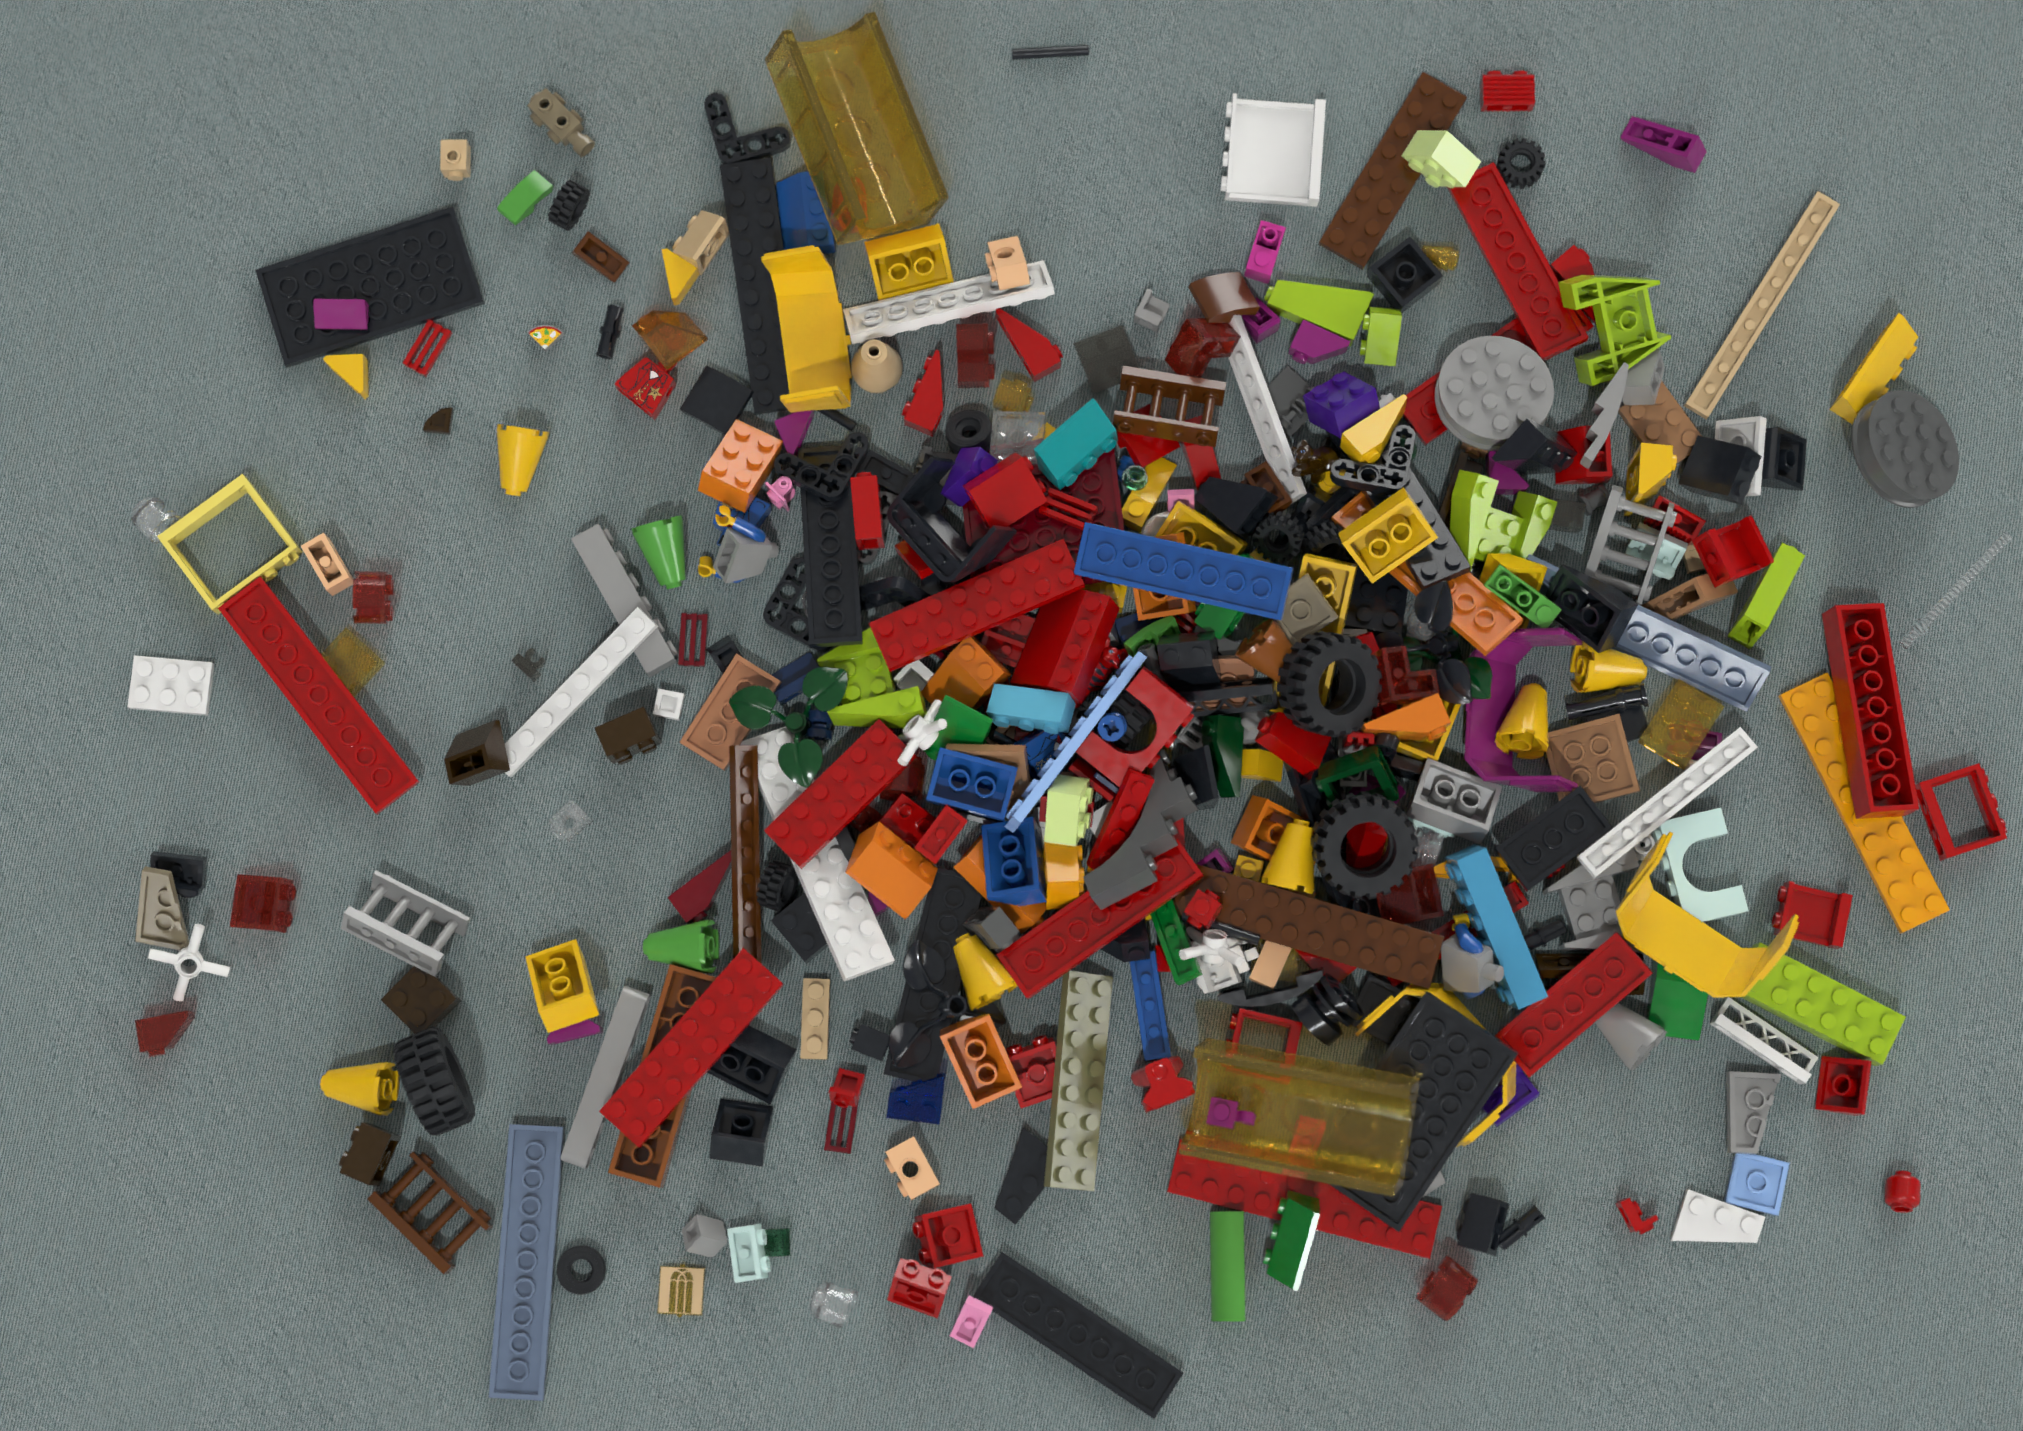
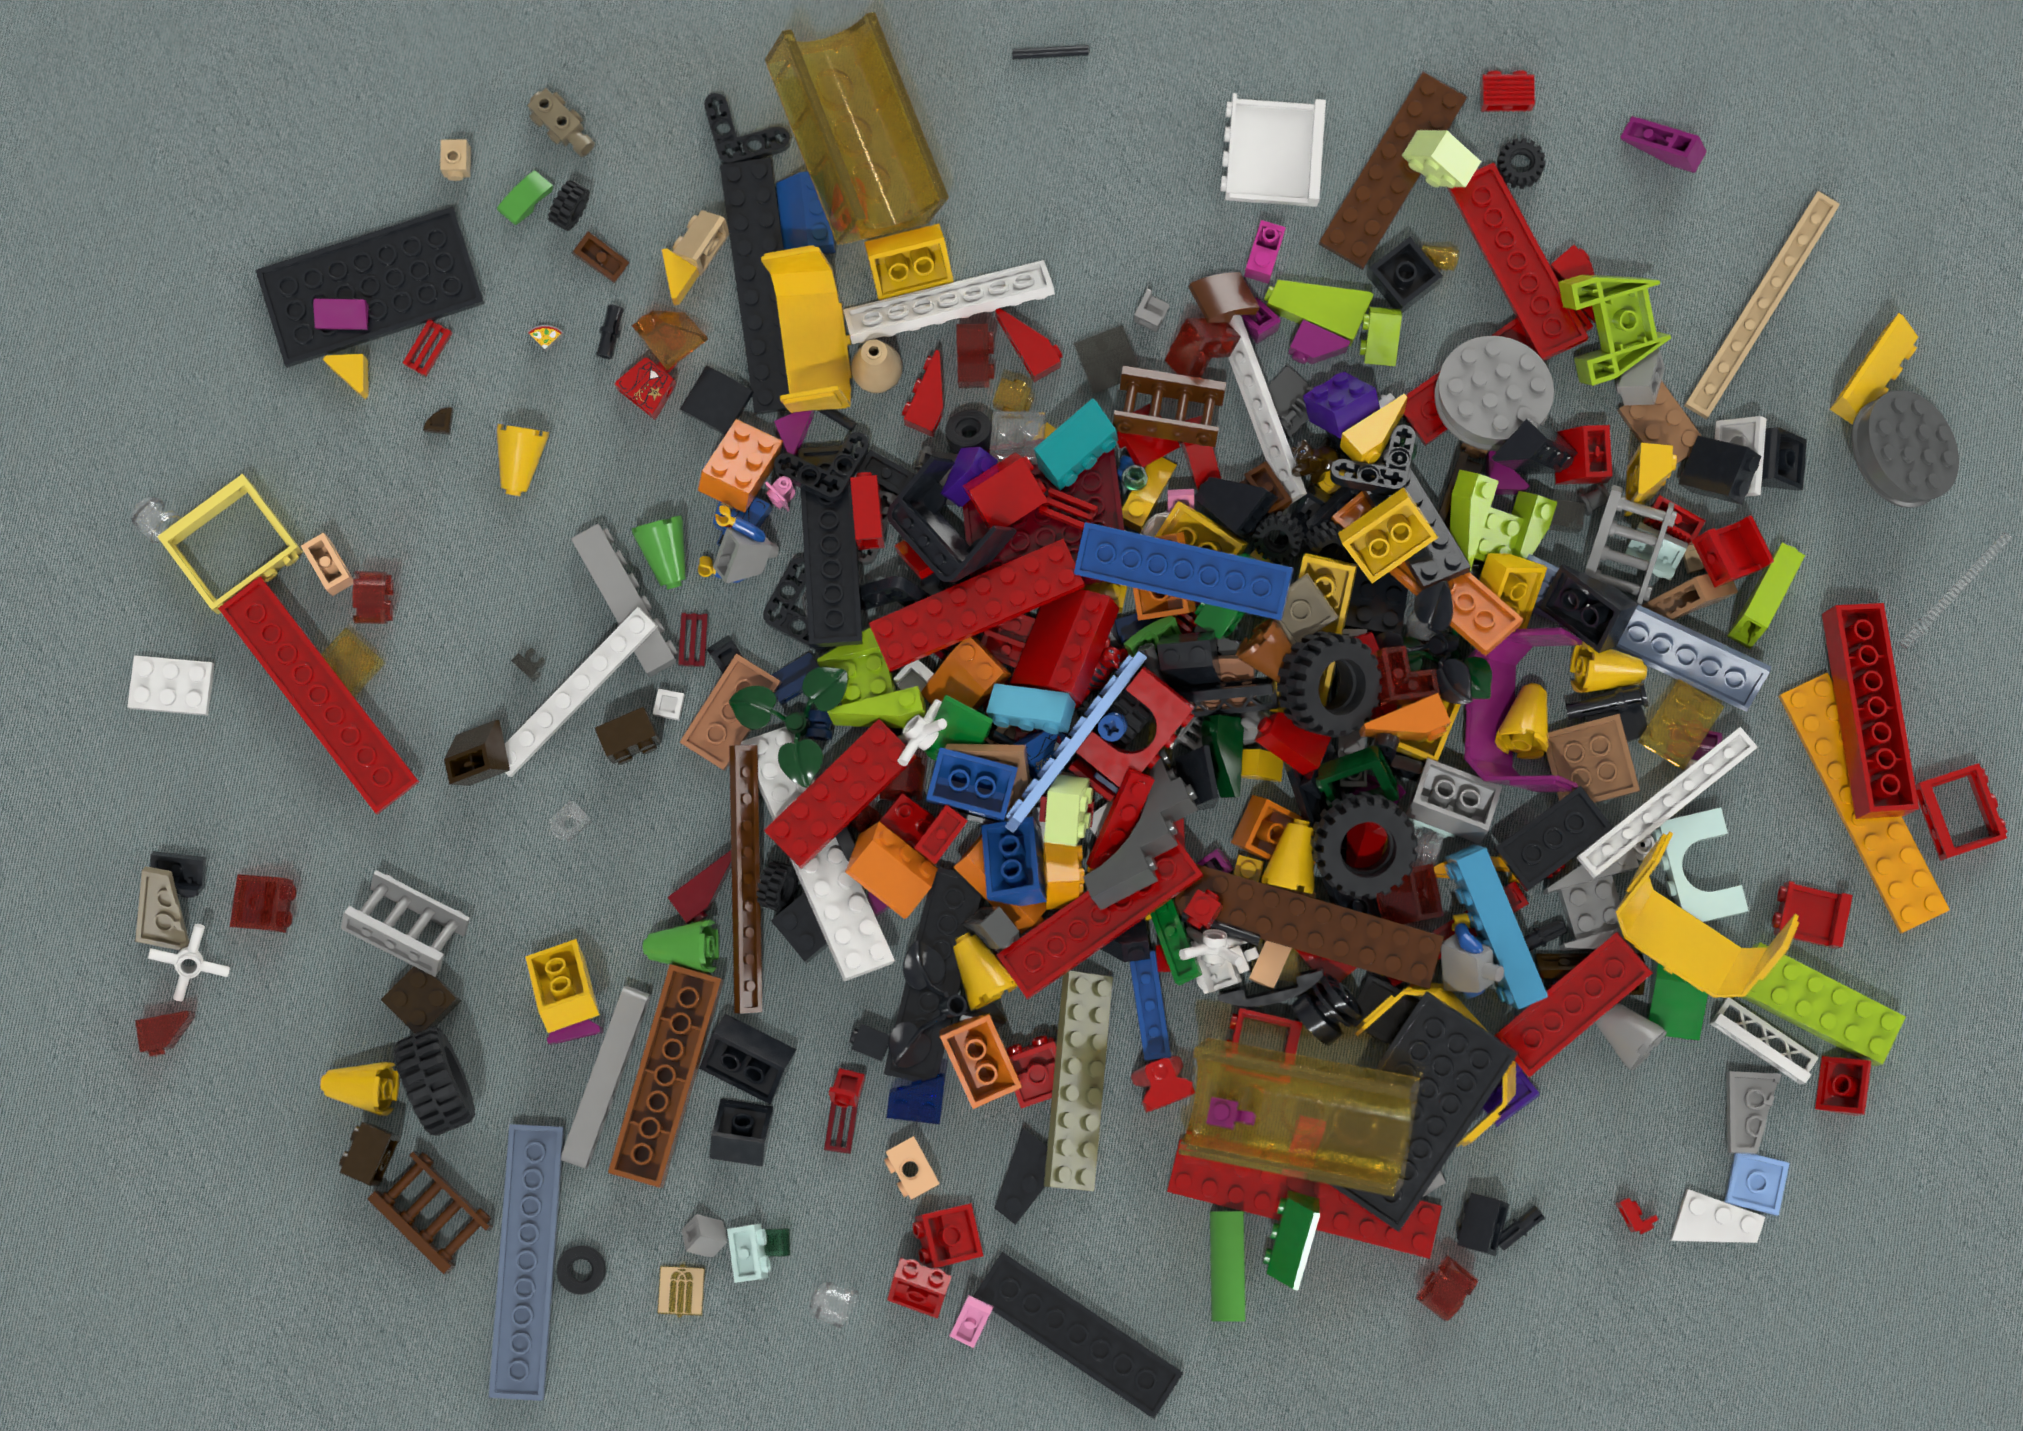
red plate [599,948,784,1148] -> none
tan plate [800,978,830,1060] -> none
light nougat brick [985,236,1030,291] -> none
red tile [1342,732,1375,751] -> none
bright green slope [1484,564,1562,628] -> none
light grey slope [1580,362,1629,469] -> none
red head [1884,1171,1921,1213] -> none

